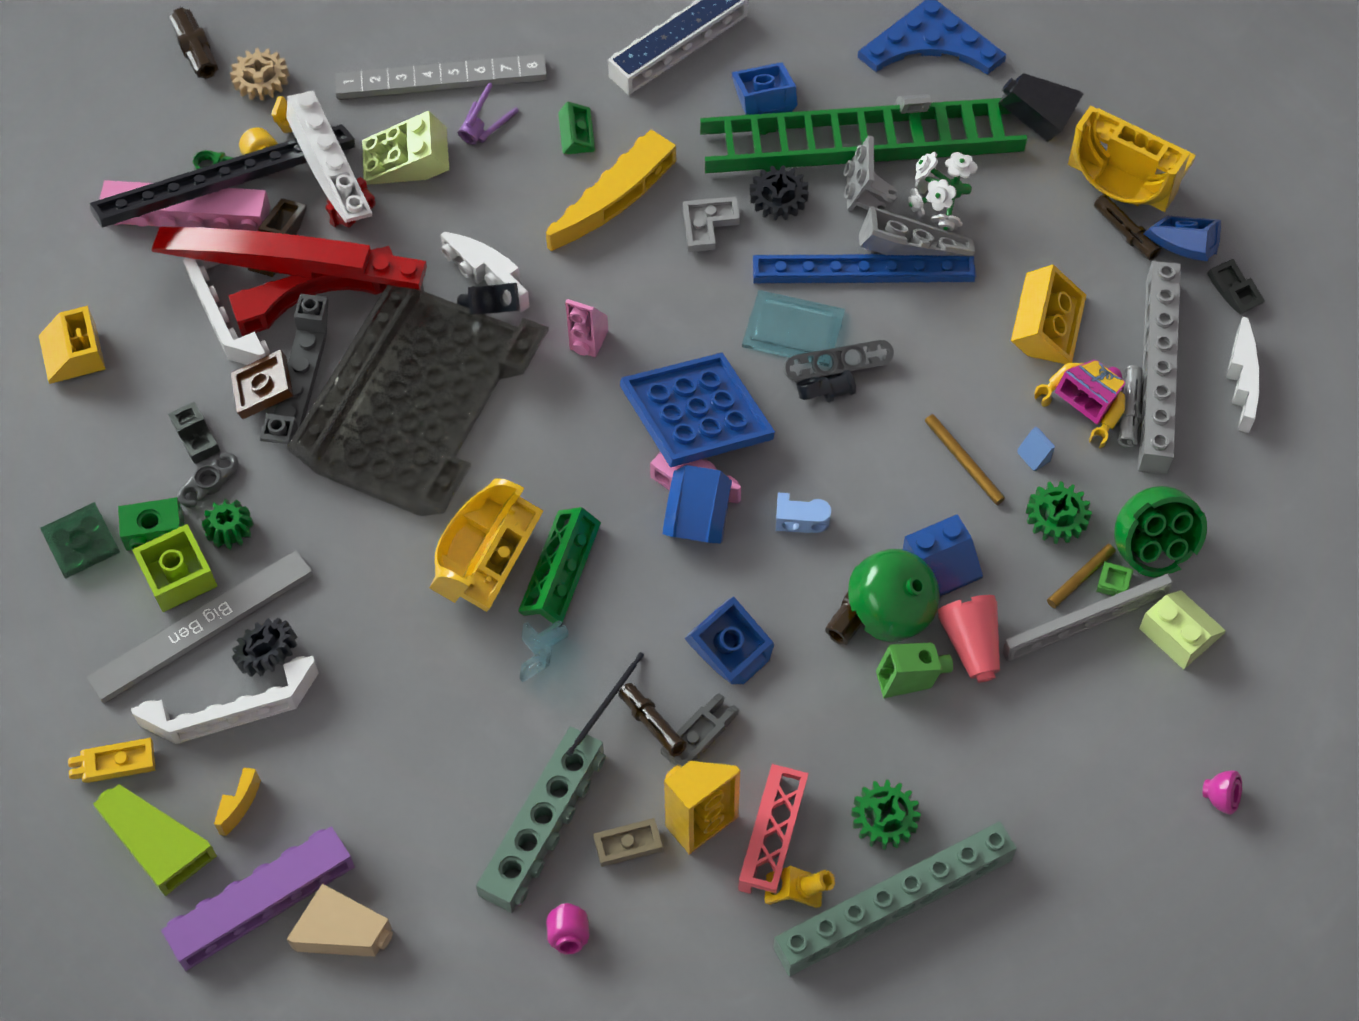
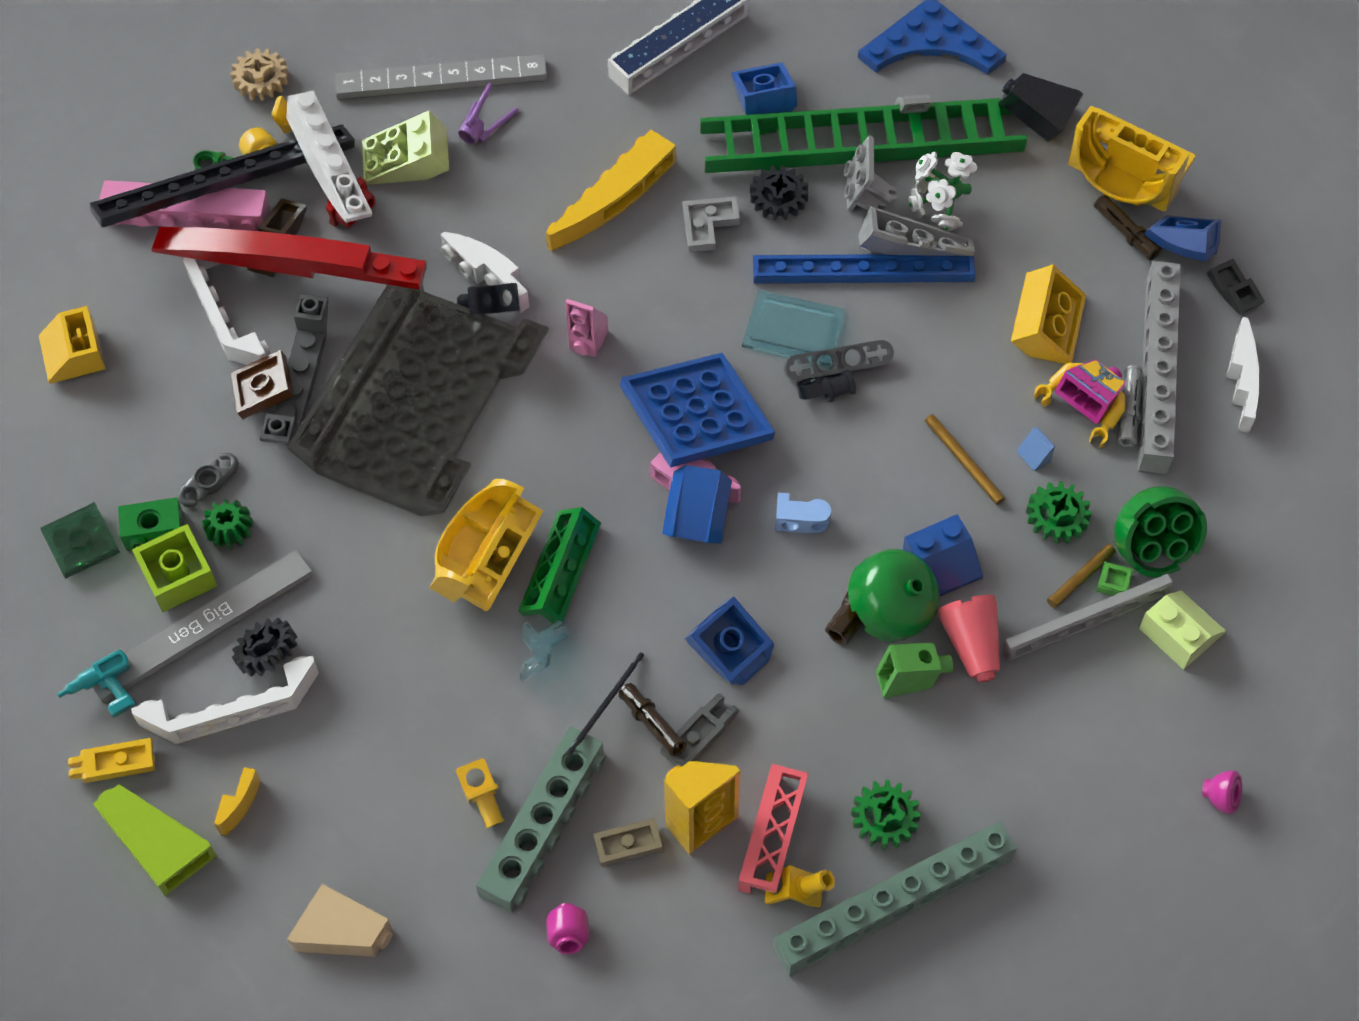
medium lavender brick [161,826,355,971] -> none
pearl dark grey slope [168,402,221,464] -> none
dark brown piece [169,7,219,79] -> none
red arch [228,245,400,336] -> none
green slope [558,101,595,154] -> none
none -> teal piece [57,649,136,718]
none -> yellow bracket [456,758,505,829]

